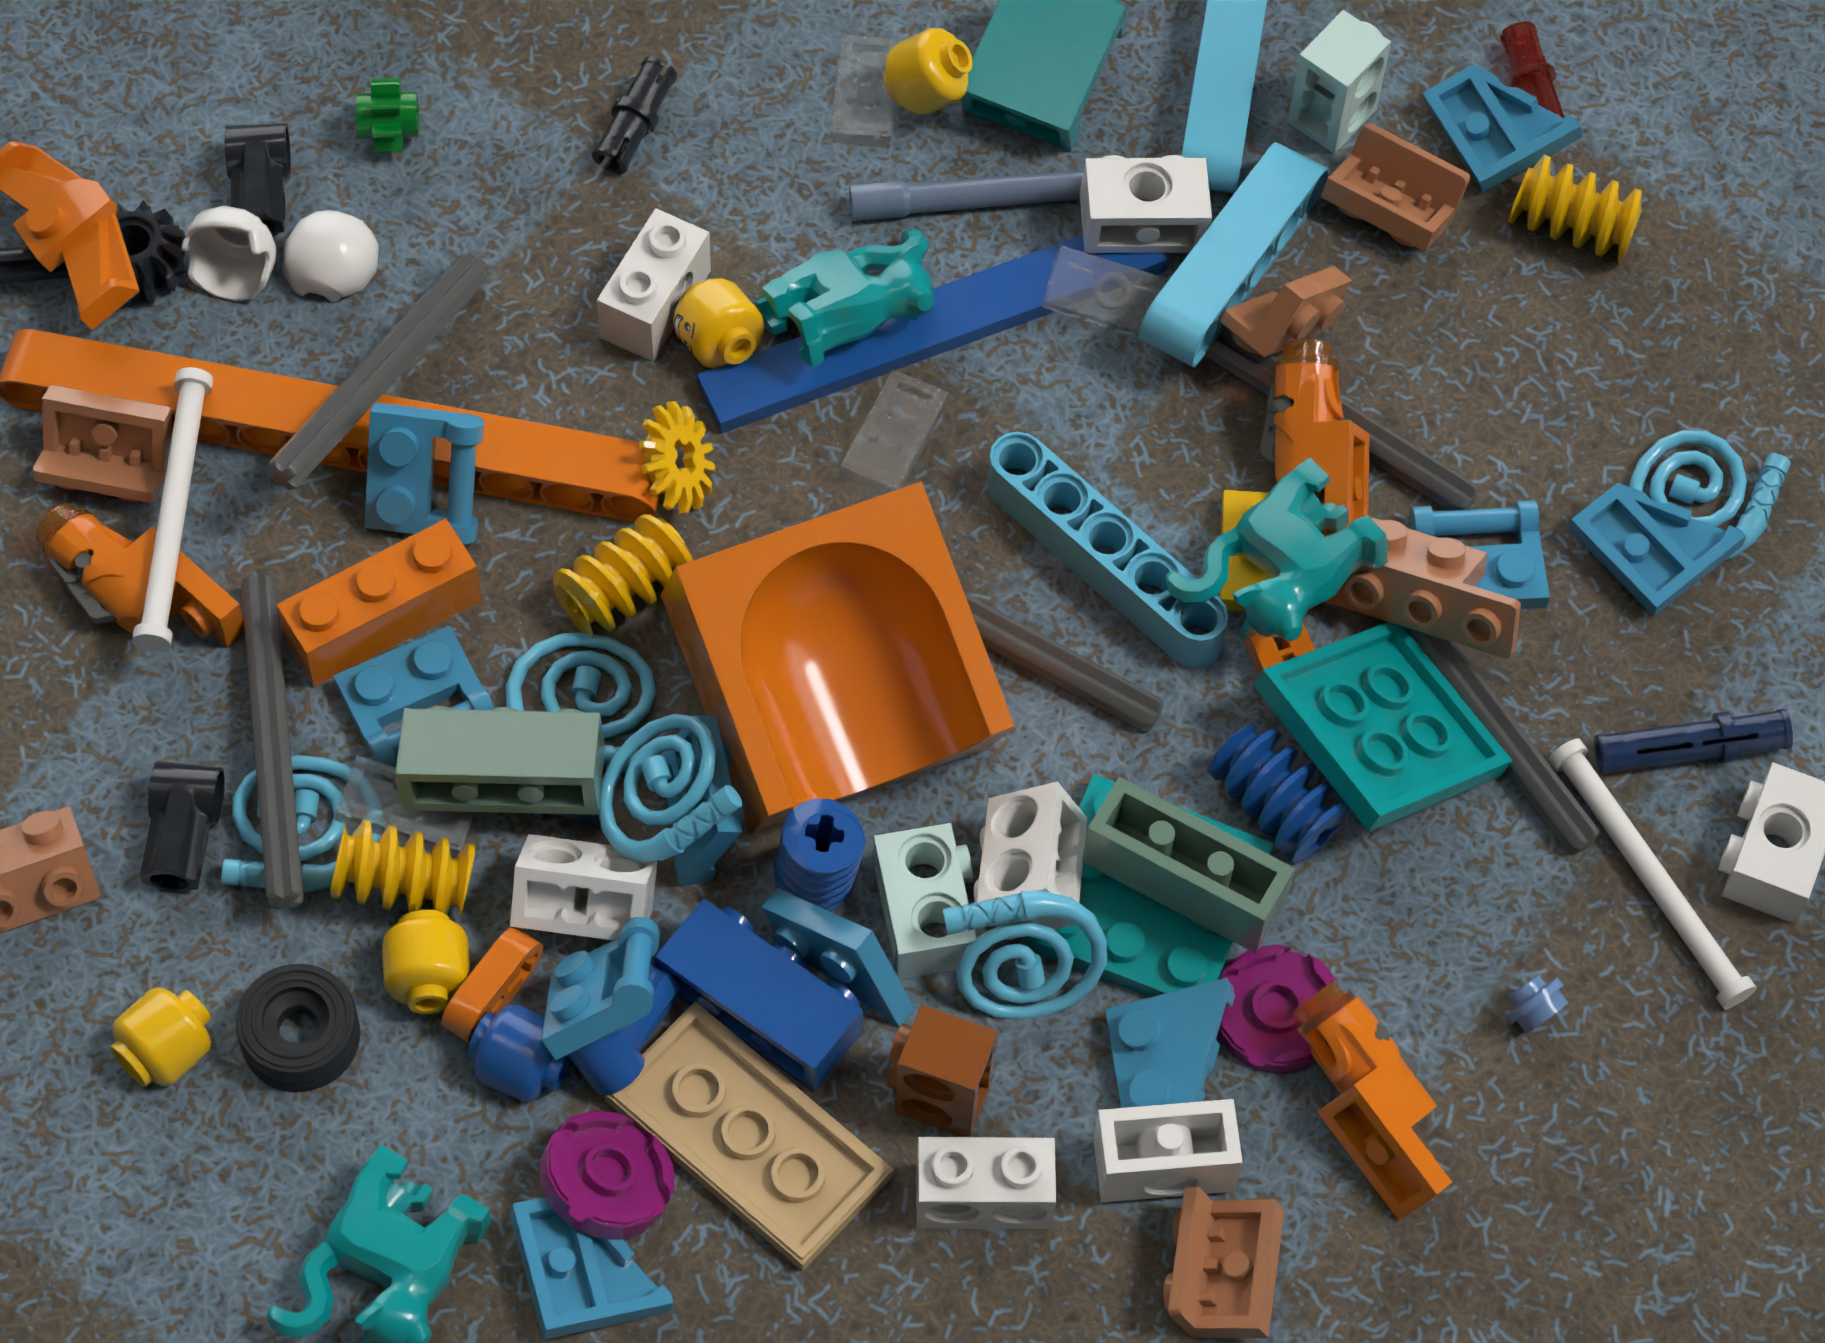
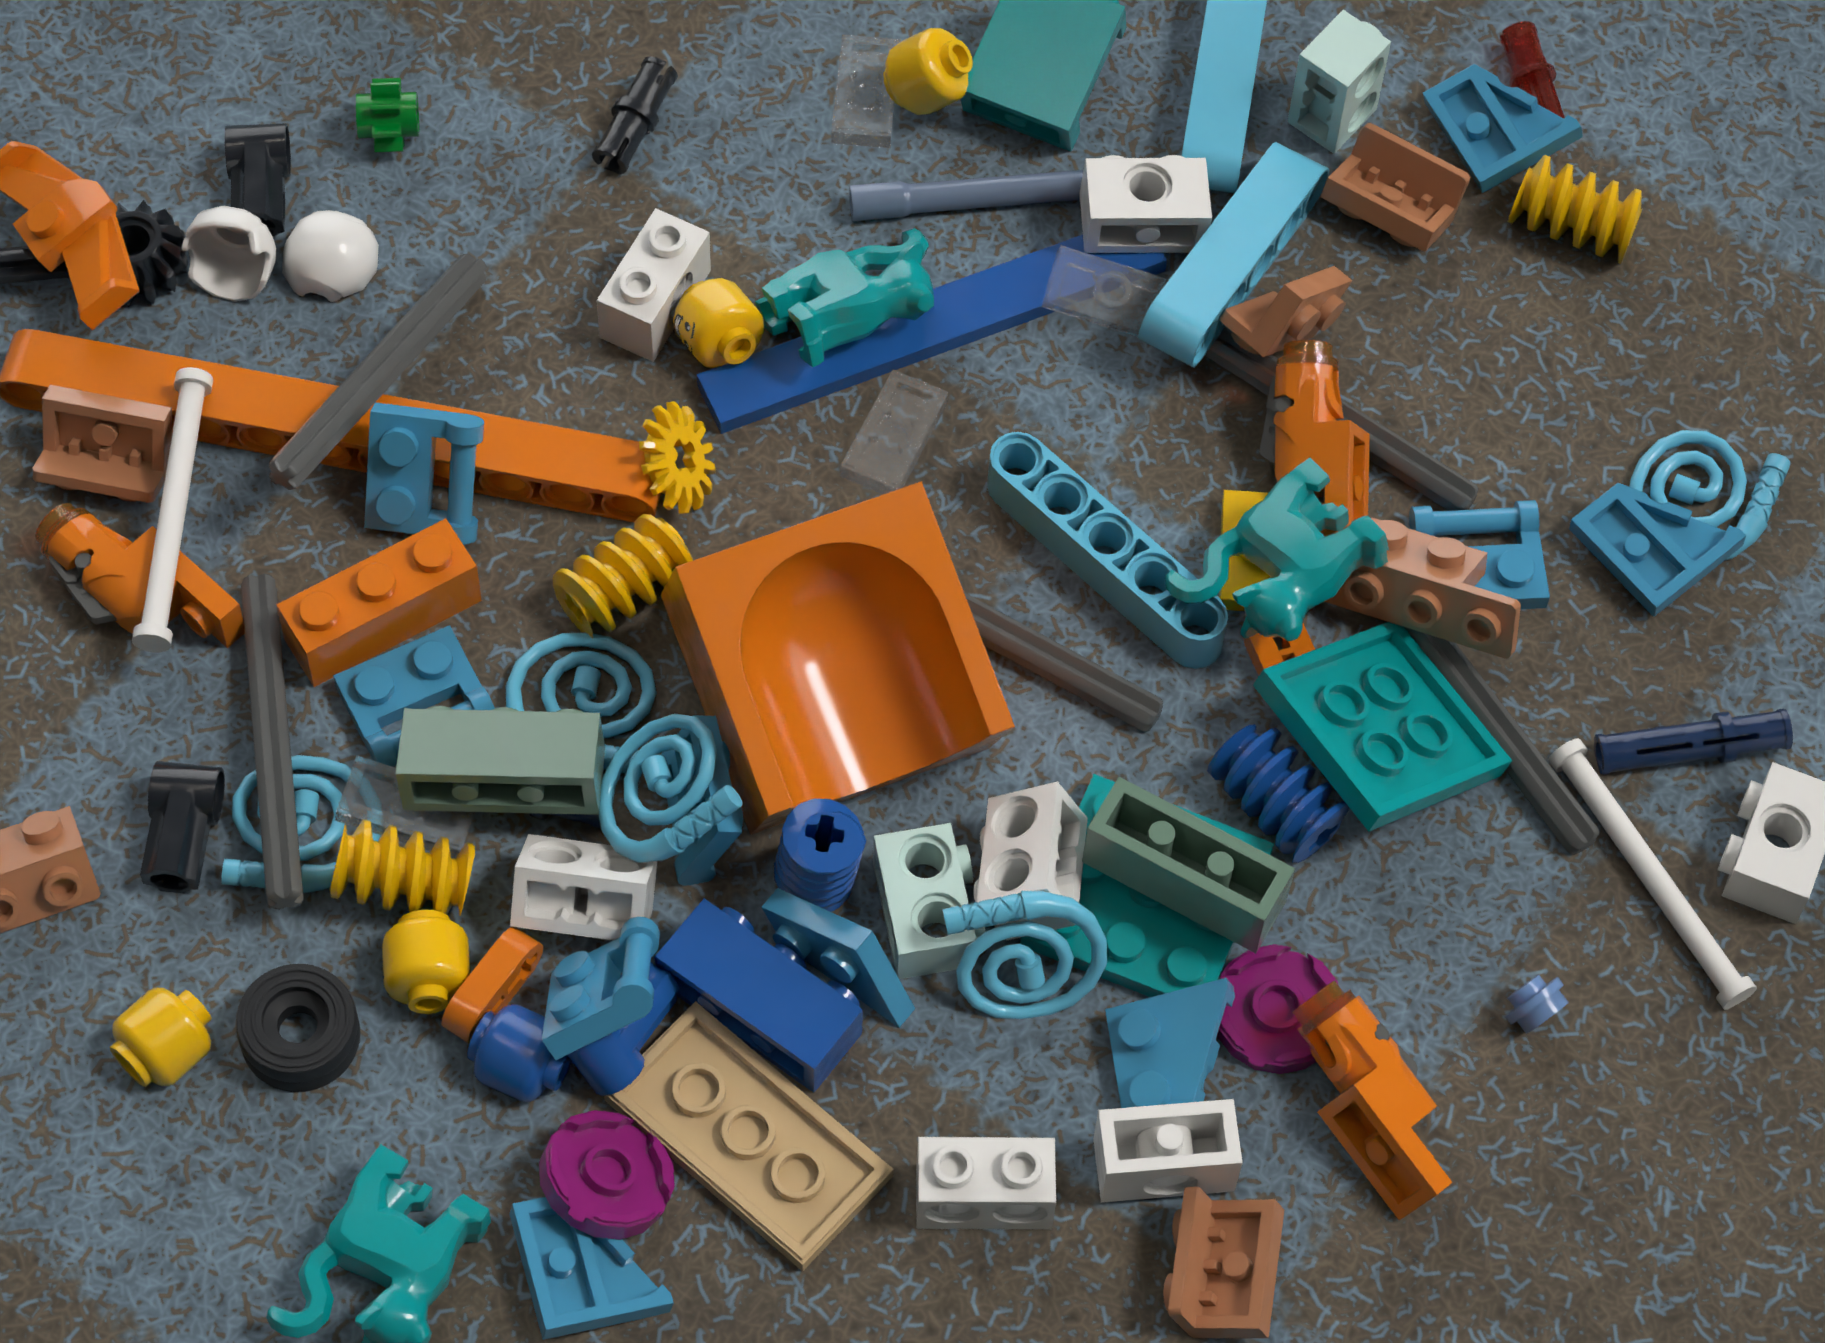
dark orange brick [887,1004,998,1137] -> none

